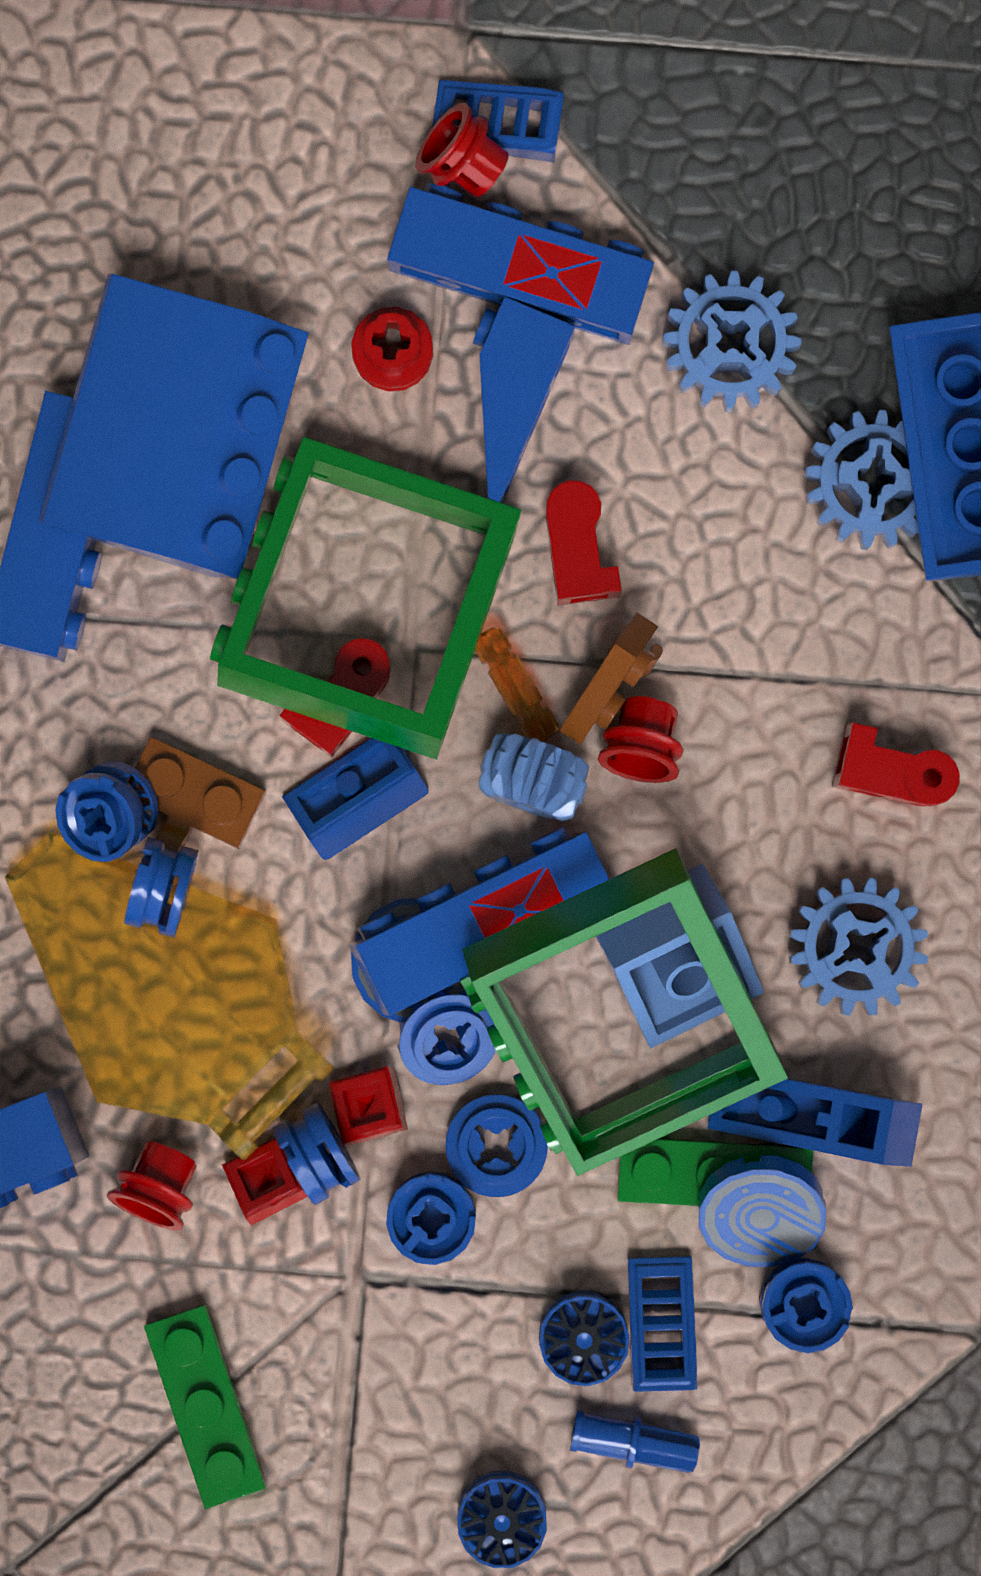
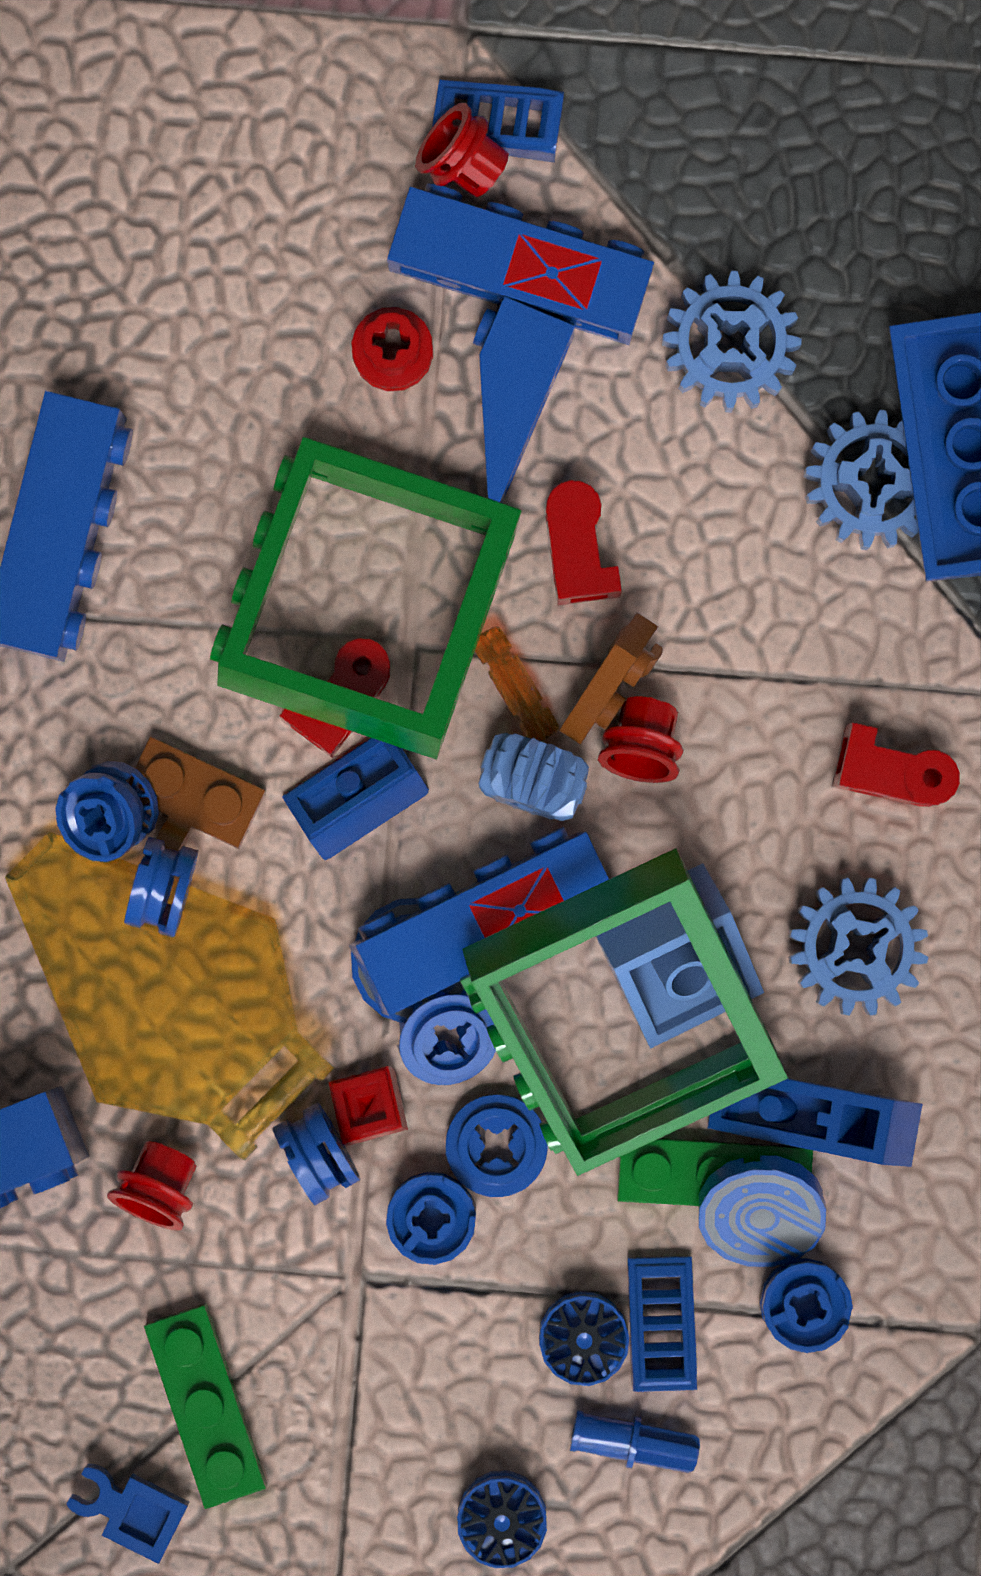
blue slope [38,274,309,579] -> none
red tile [222,1138,308,1226] -> none
none -> blue plate [66,1464,190,1564]

